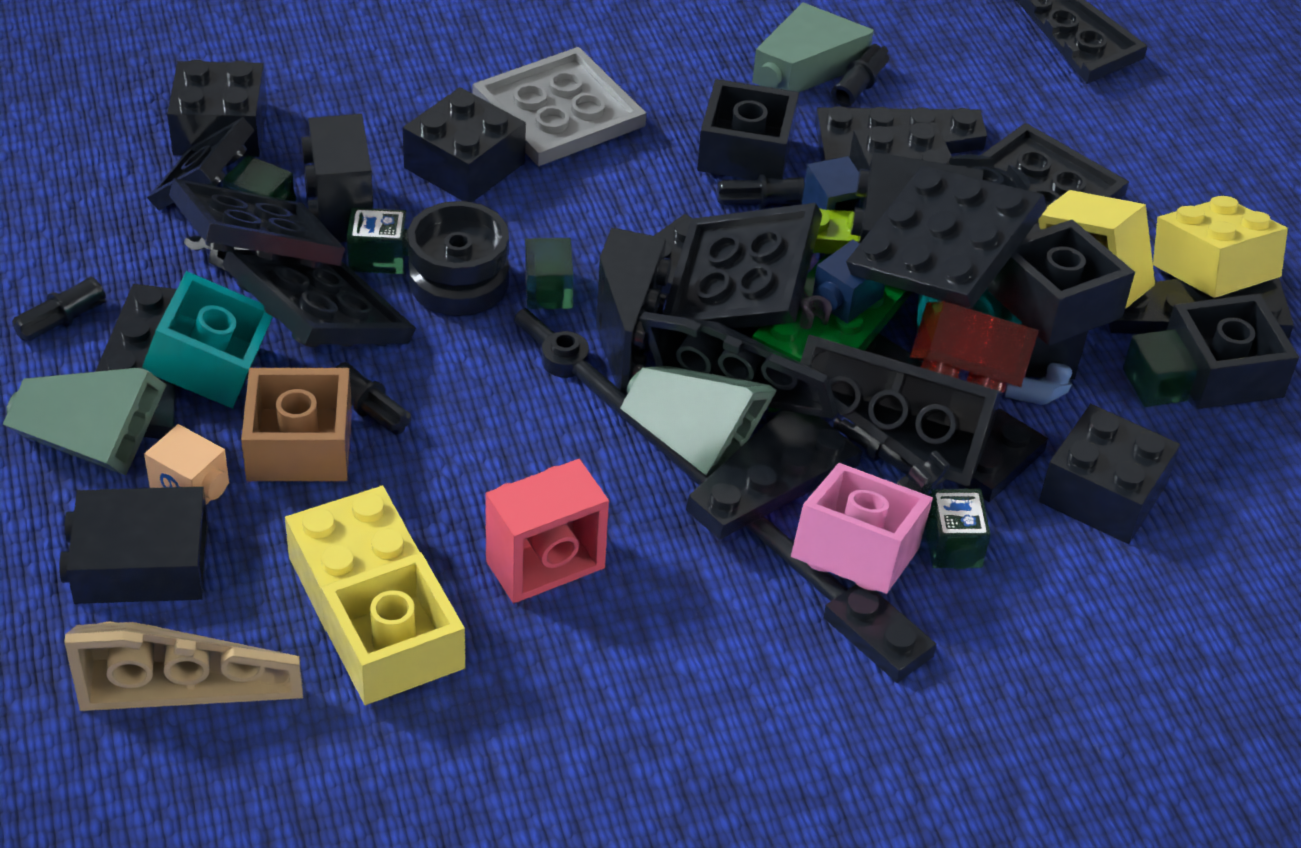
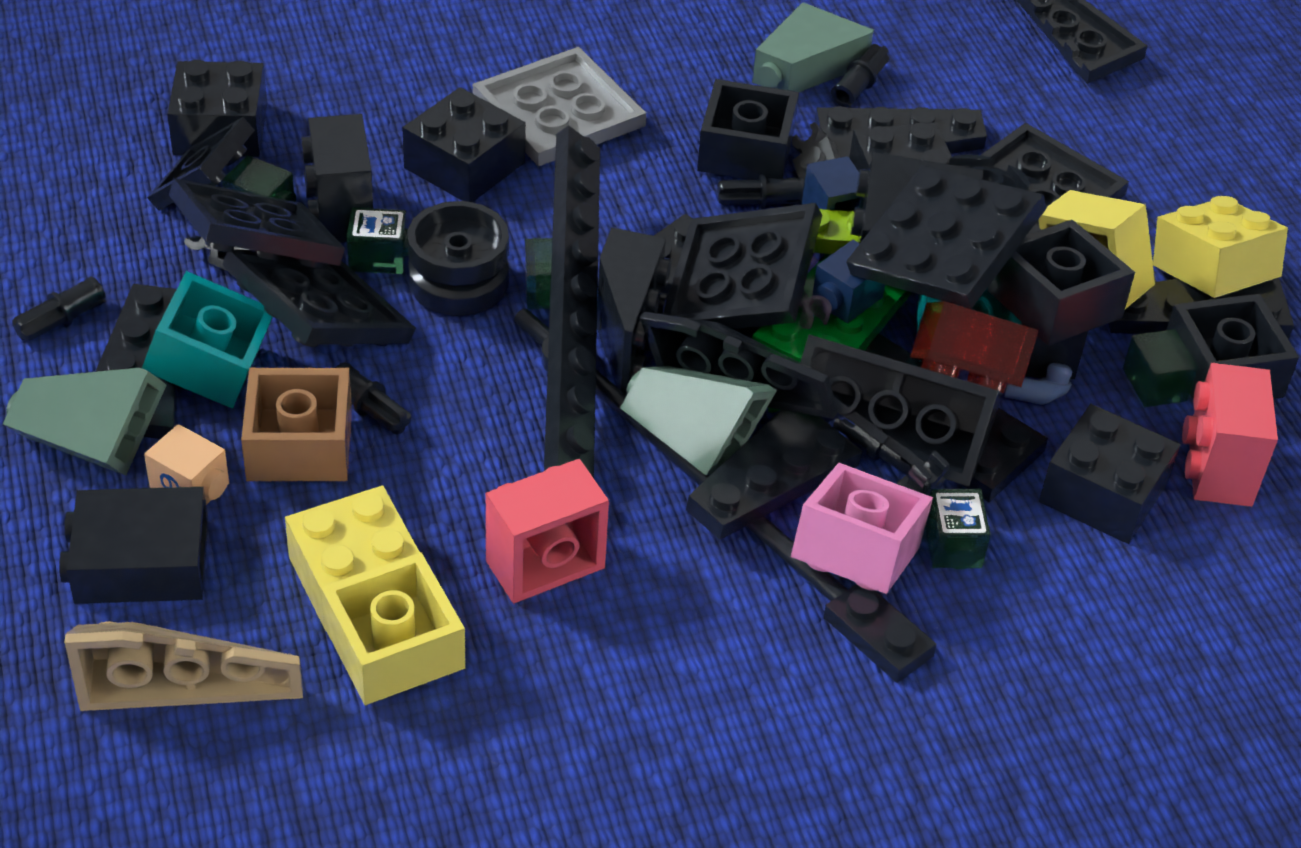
none -> black plate [544,125,600,478]
none -> dark grey plate [792,122,841,183]
none -> coral brick [1182,363,1278,507]

